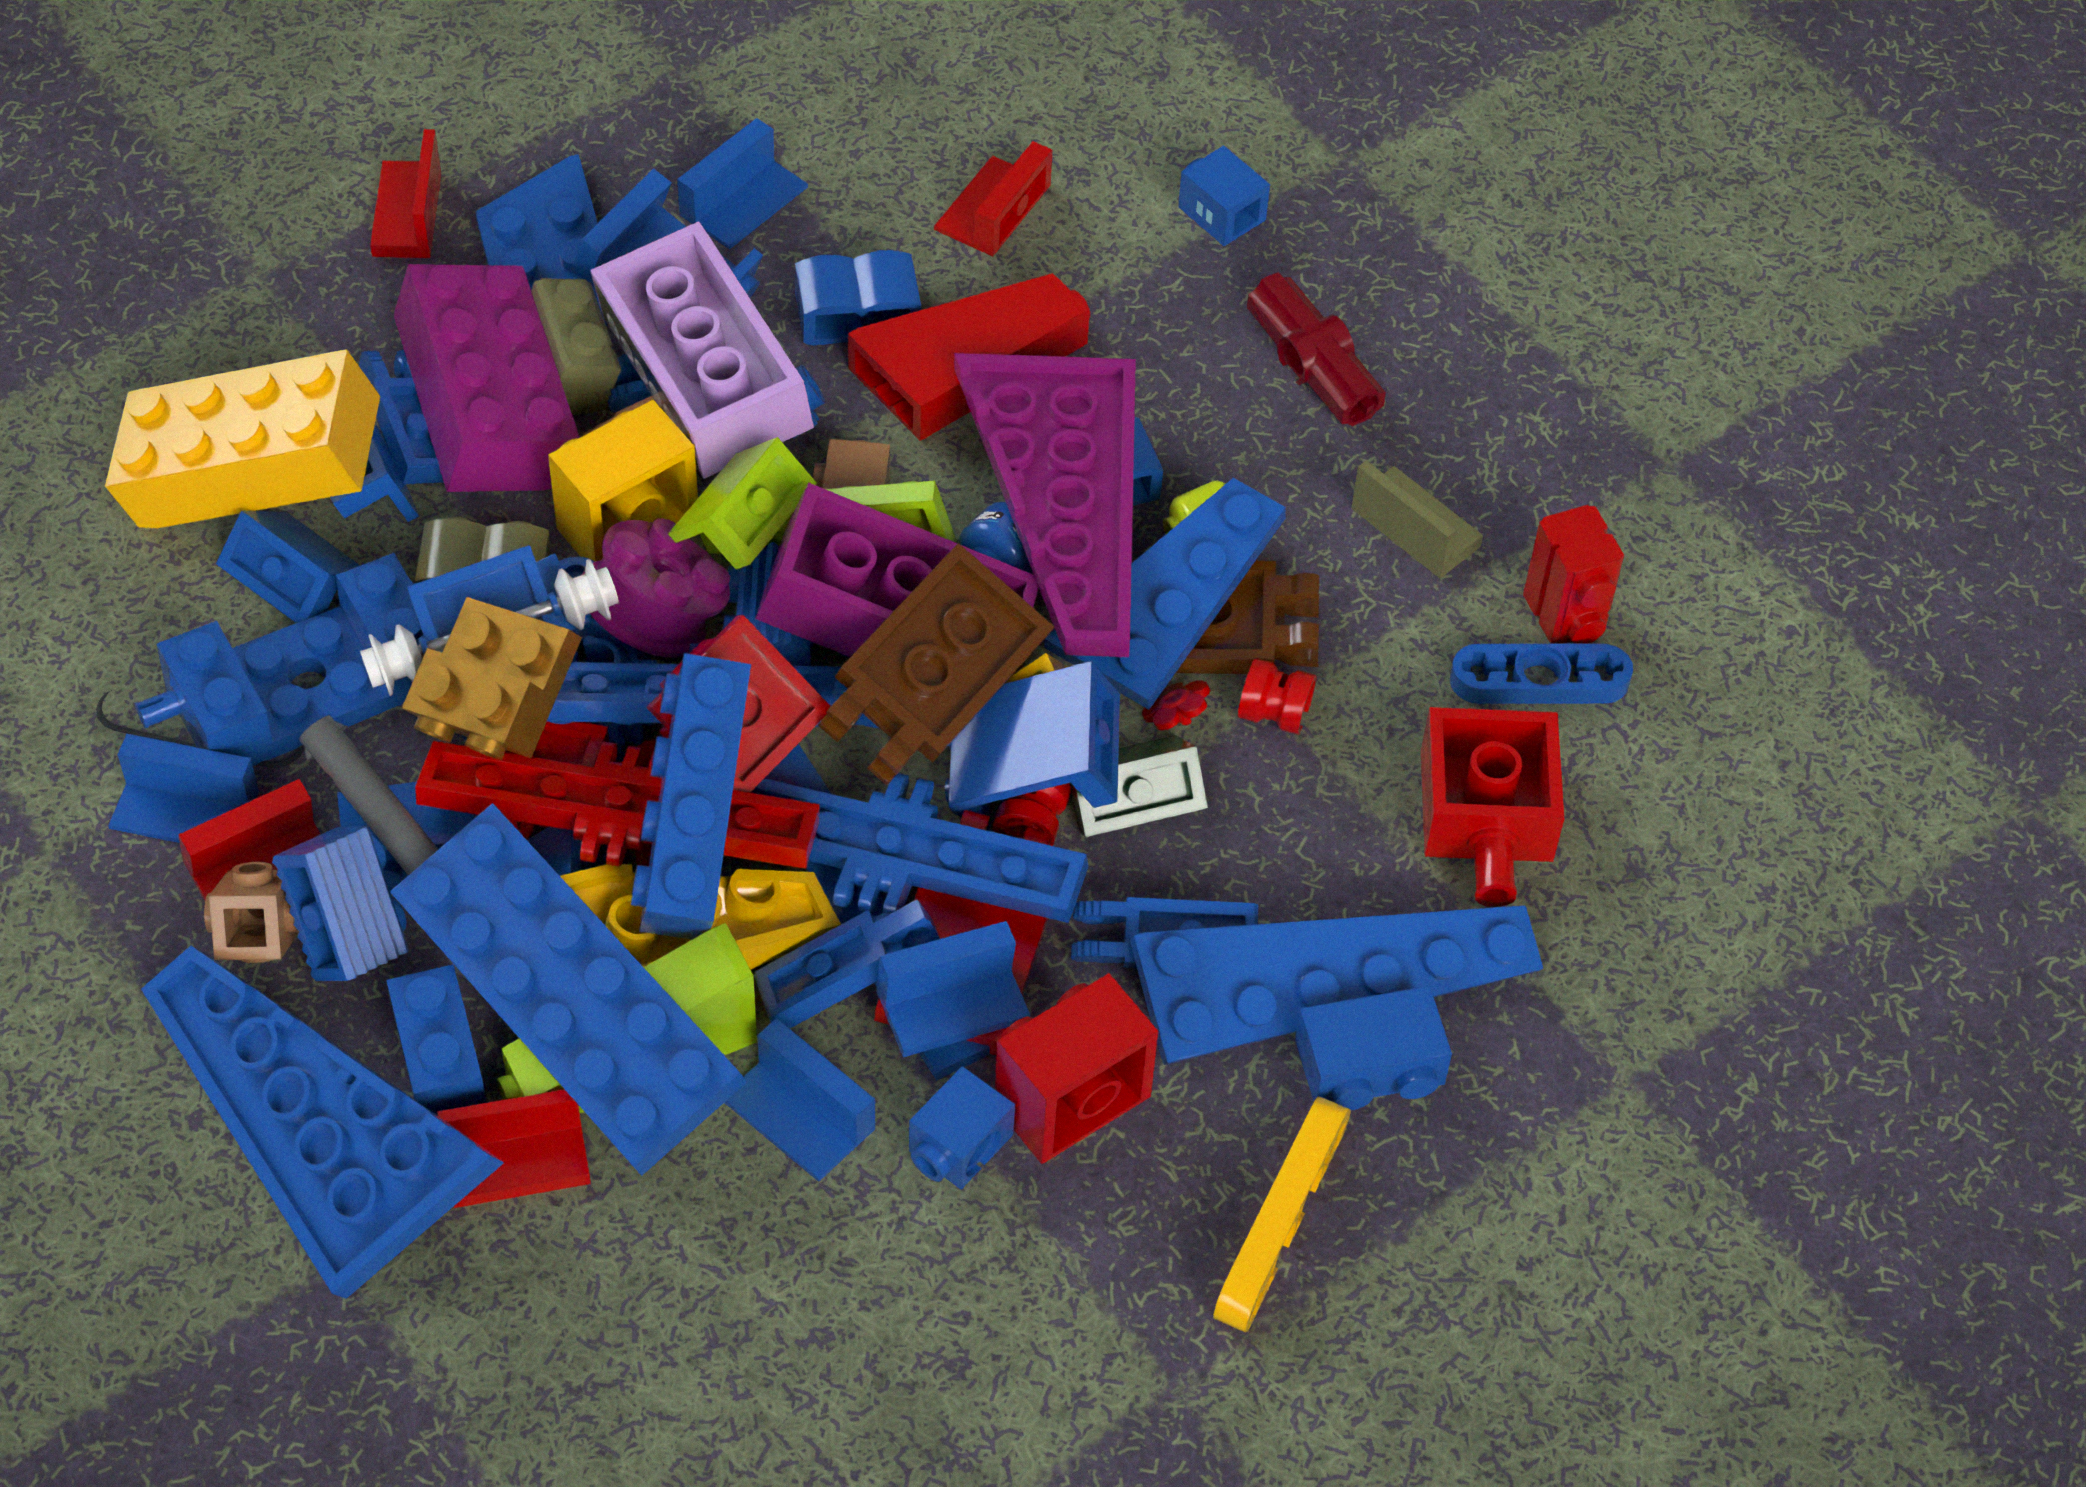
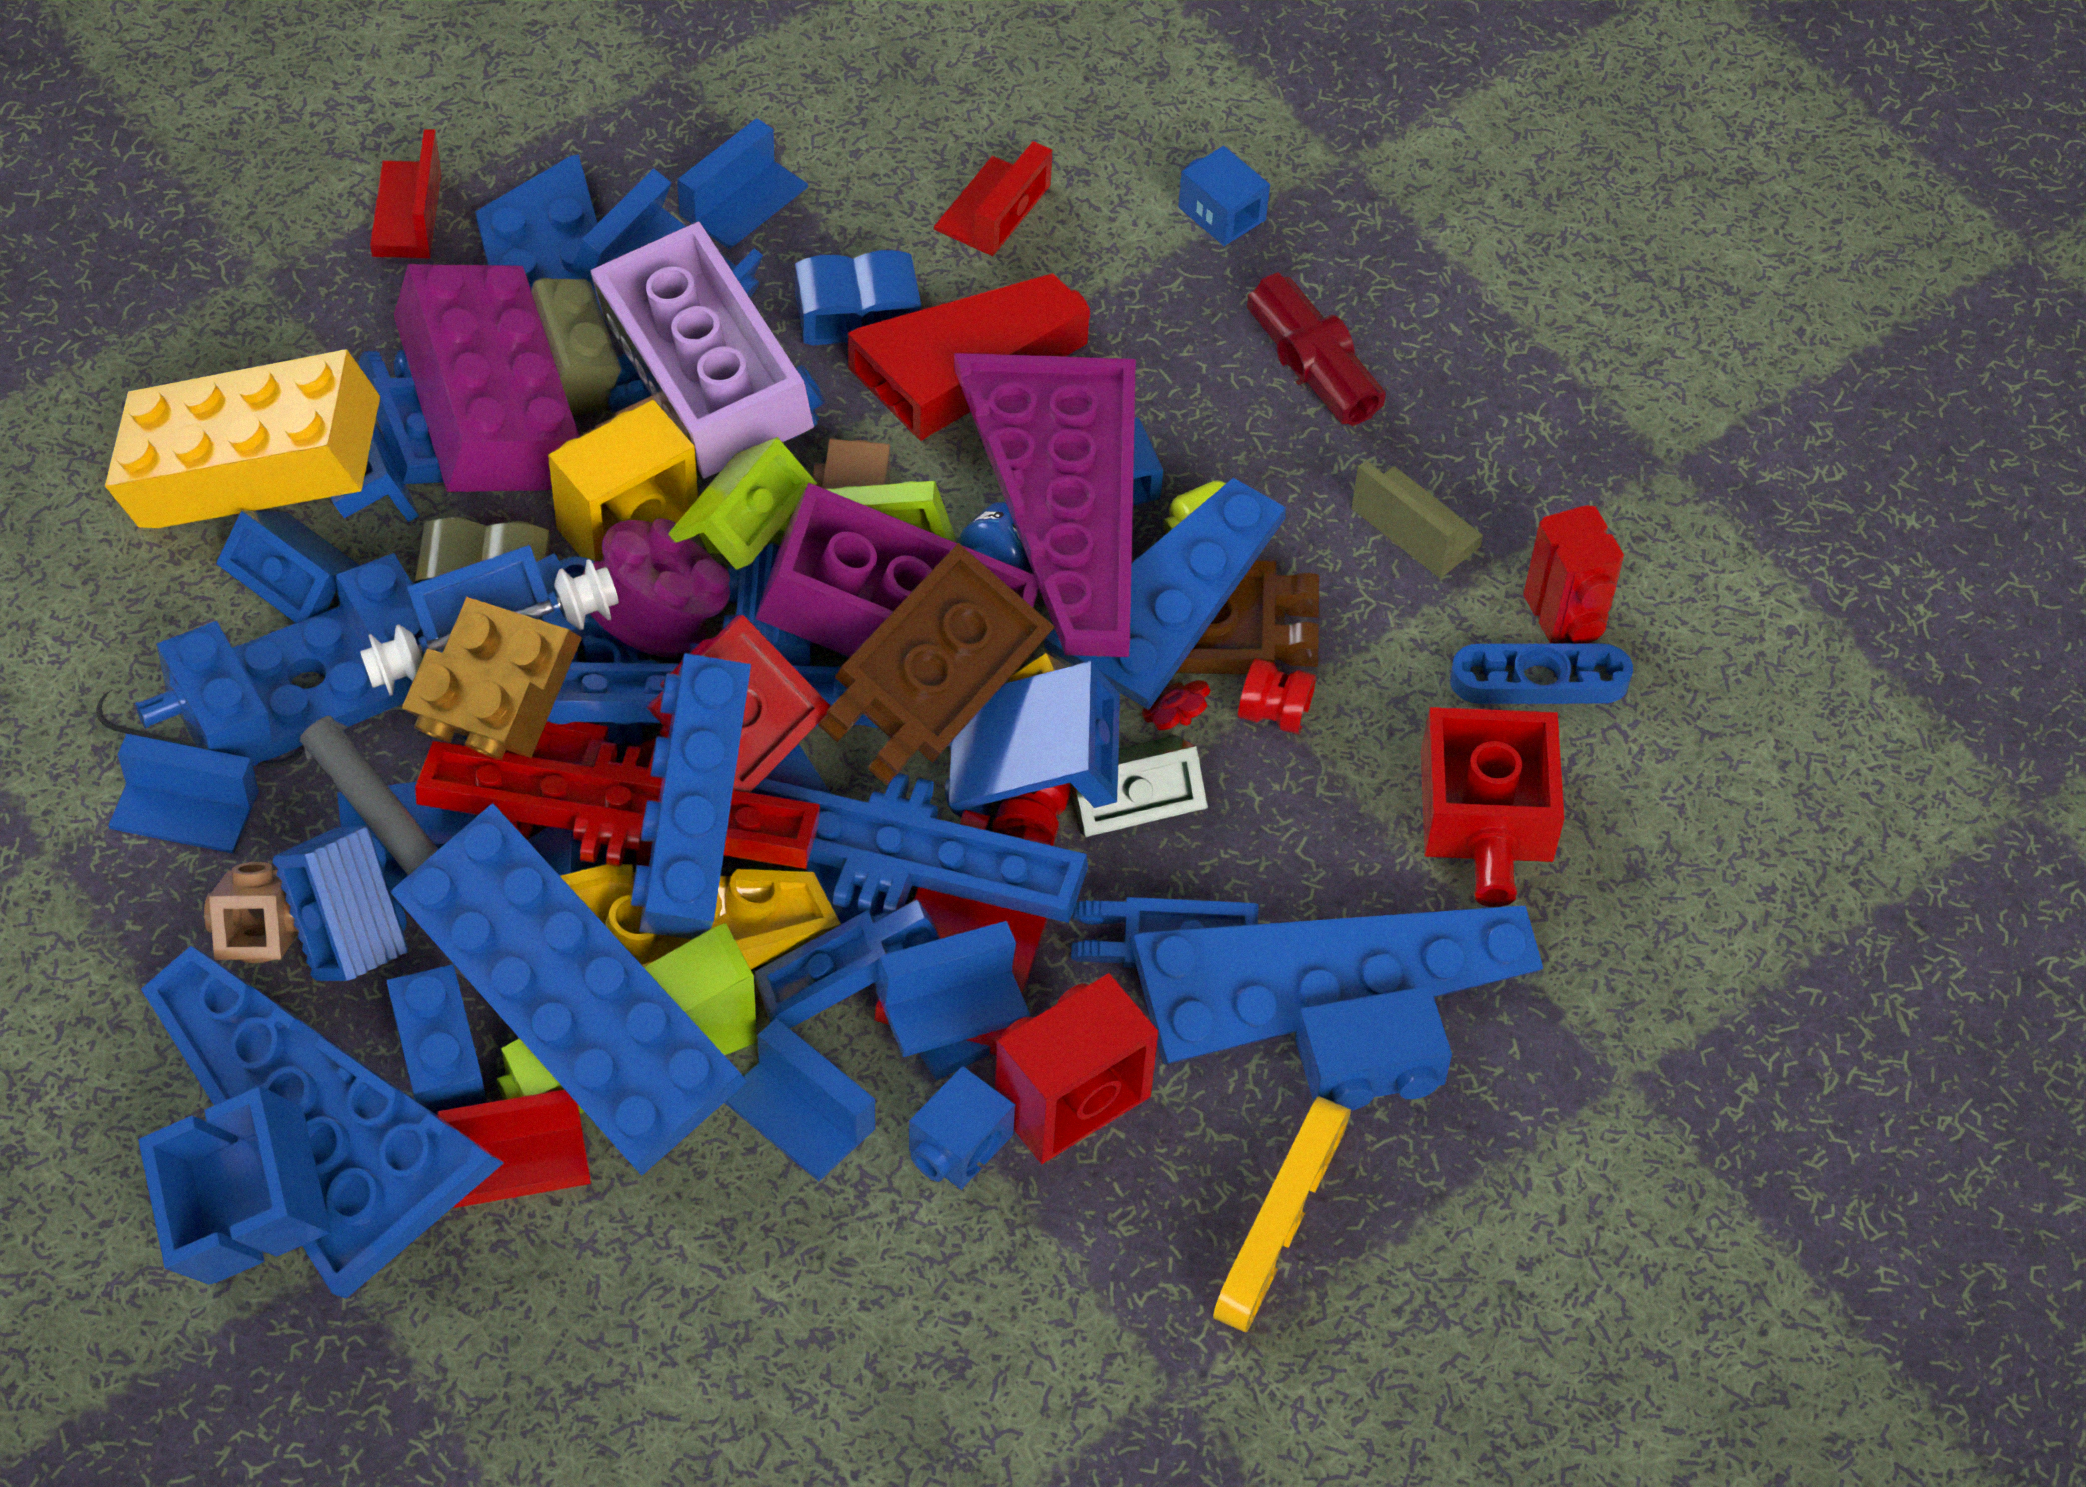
red panel [178,779,321,900] -> none
none -> blue piece [138,1086,331,1285]

